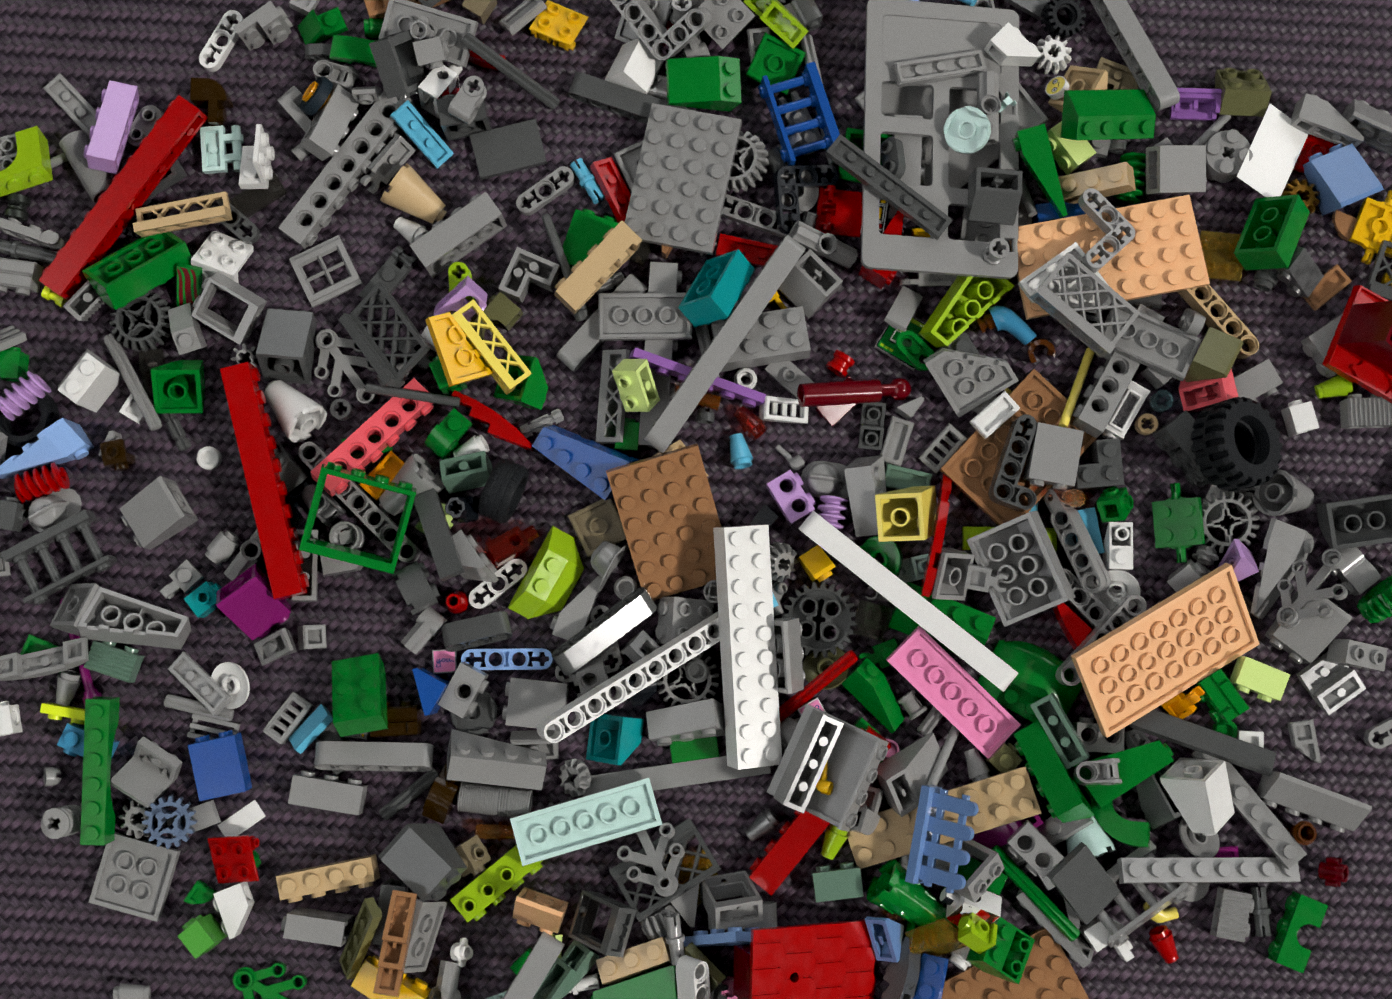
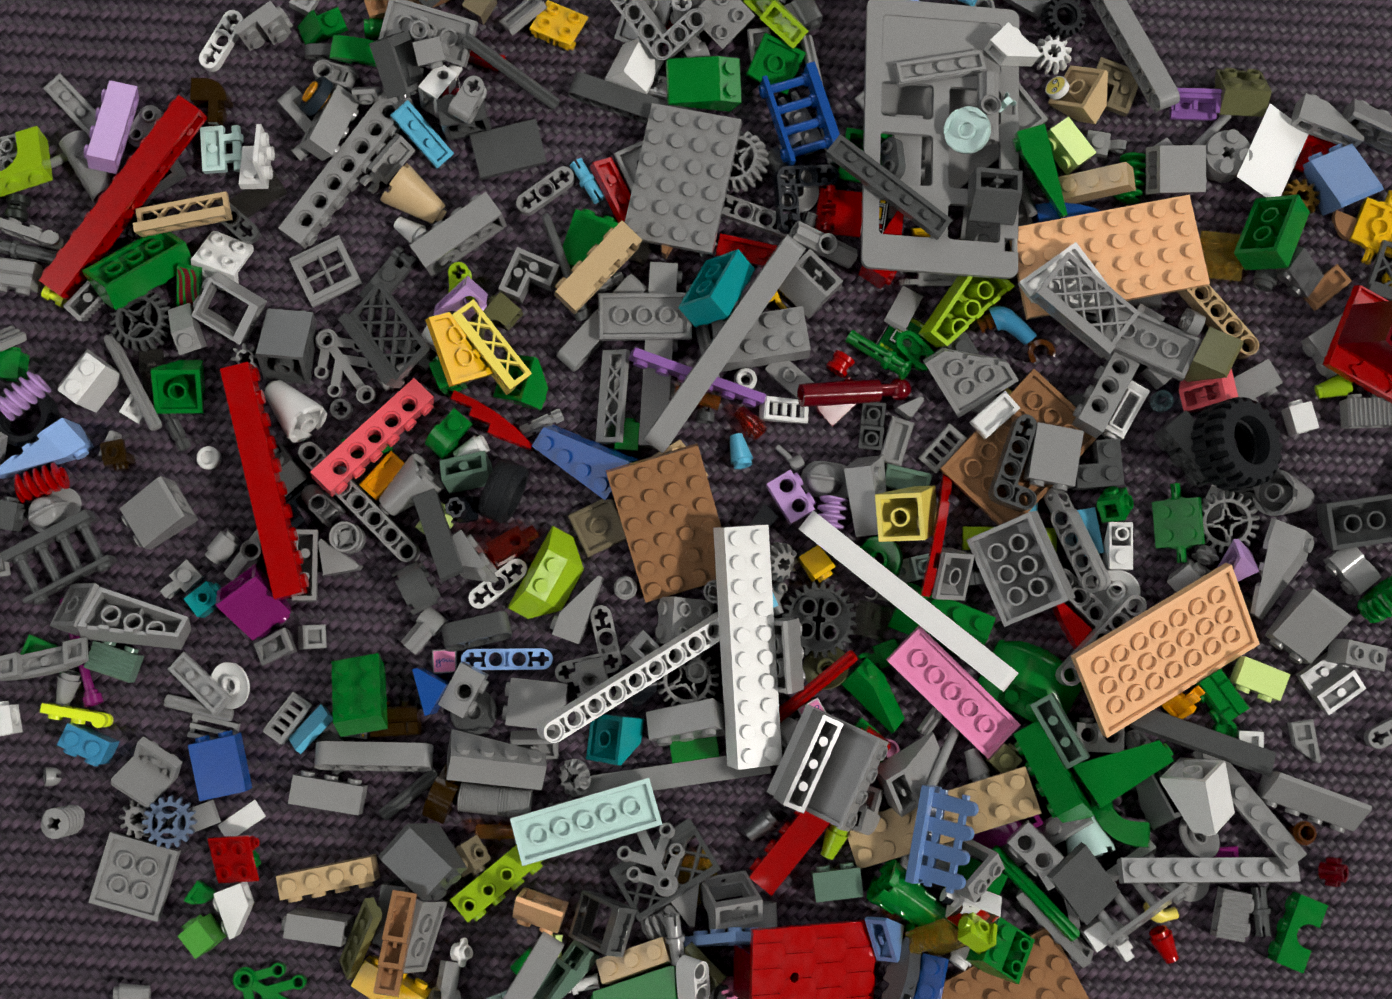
green arch [80,696,120,846] -> none
green window [299,462,416,574] -> none
dark grey bar [365,383,461,407] -> none
red cone [445,590,469,614] -> none
beam [552,587,657,676] -> none
light grey piece [591,541,628,592] -> none
yellowish green brick [612,359,660,412] -> none
yellow hand [816,760,833,795] -> none
light grey bush [897,689,928,721] -> none
light grey plate [965,564,1009,592] -> none
light grey bush [982,238,1010,265] -> none
light yellow bar [1058,348,1095,428] -> none
green slope [1060,89,1156,140] -> none
clear orange axle [1062,489,1089,508] -> none
light grey piece [1073,758,1122,786] -> none
light grey beam [1078,188,1135,273] -> none
tan bush [1135,413,1158,435] -> none
light grey plant [1276,548,1348,629] -> none
none -> green pin [846,330,913,380]

